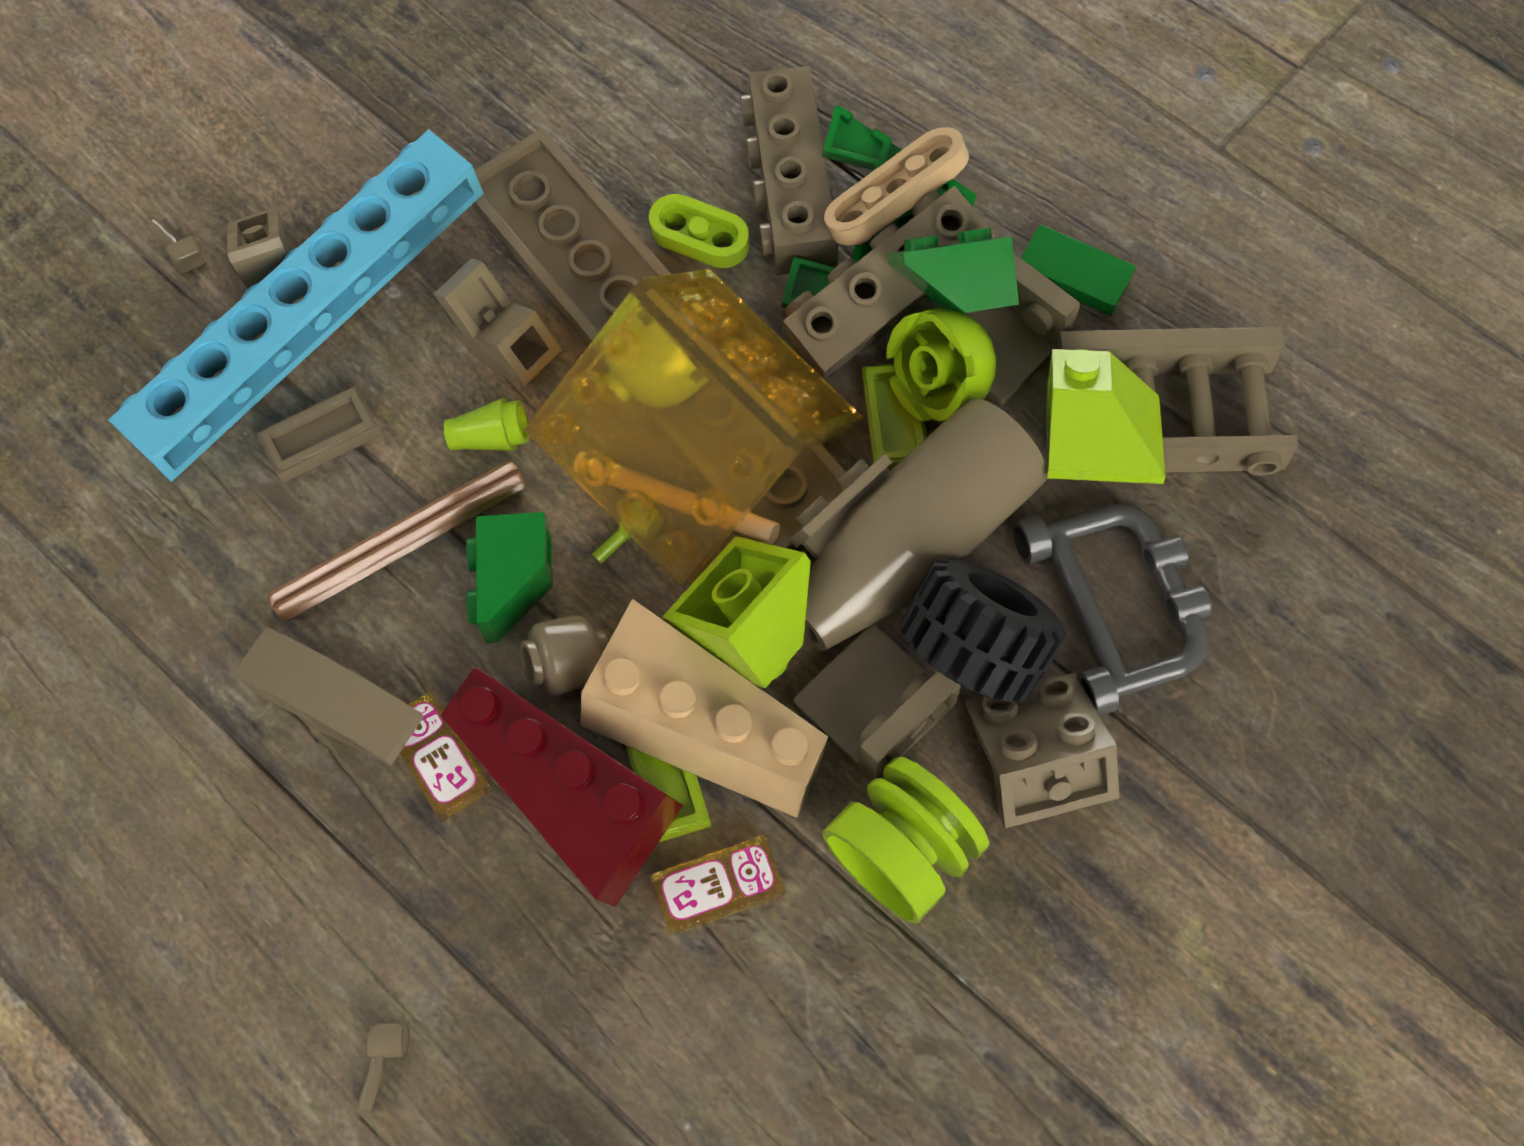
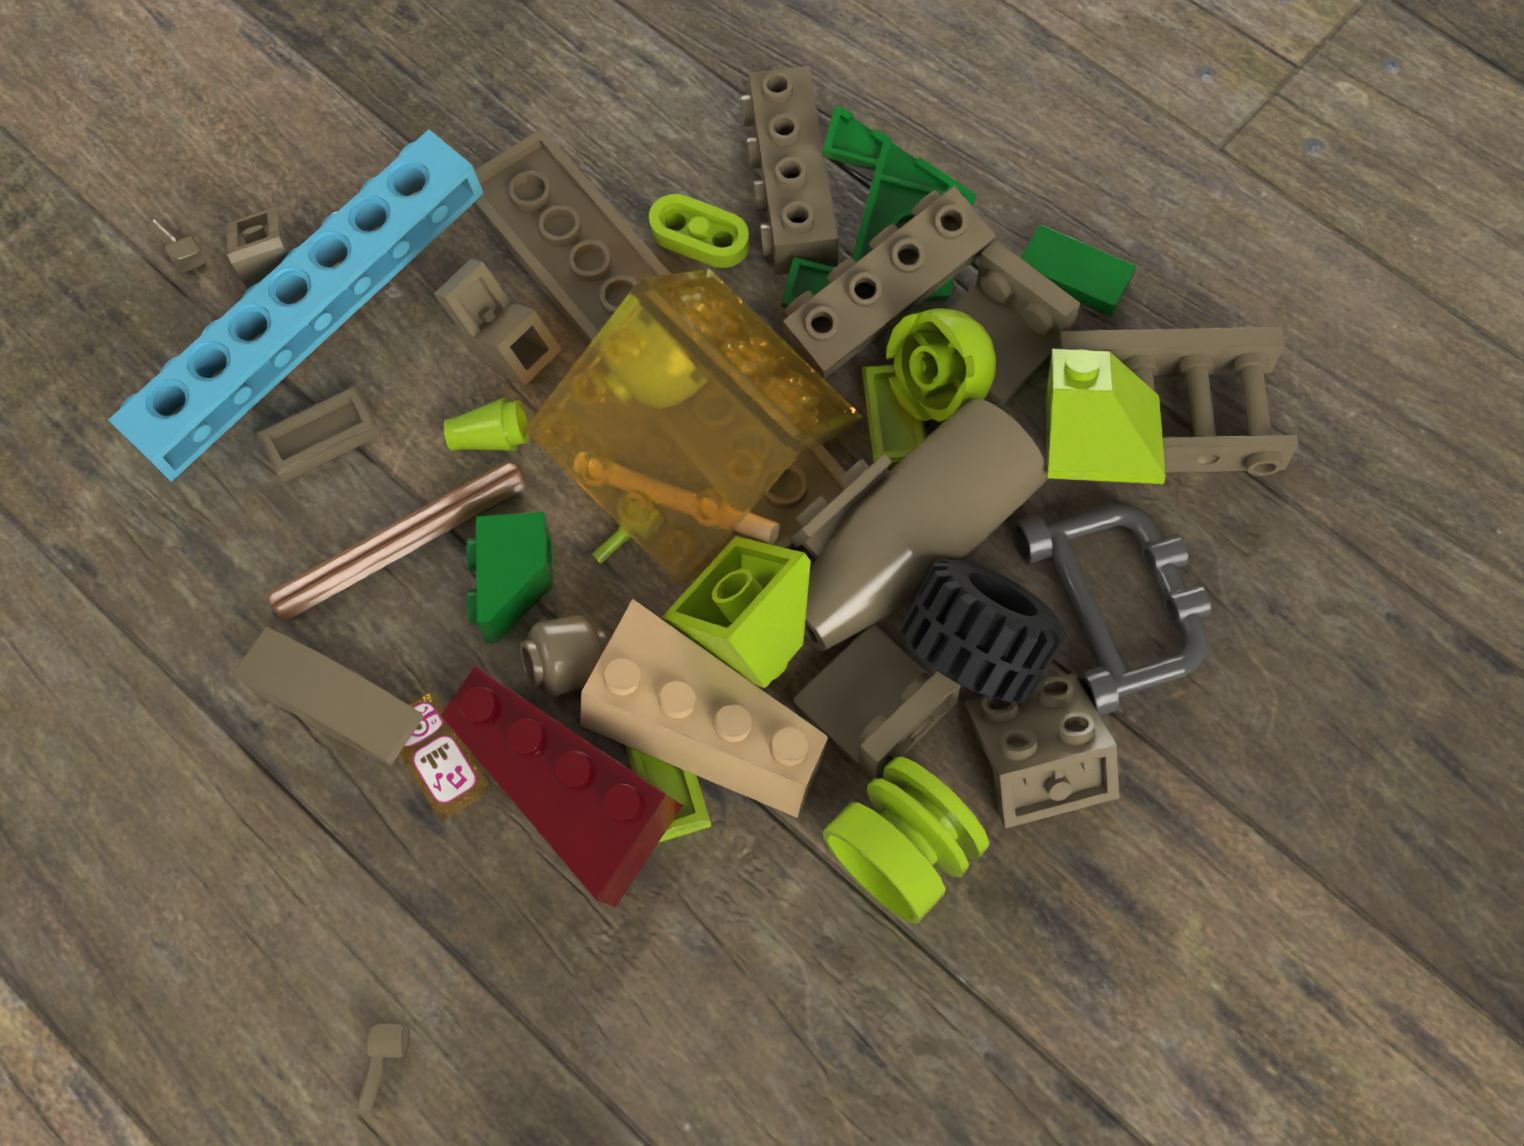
tile [650,835,786,936] -> none
tan plate [824,127,969,246] -> none
green slope [887,227,1019,313] -> none

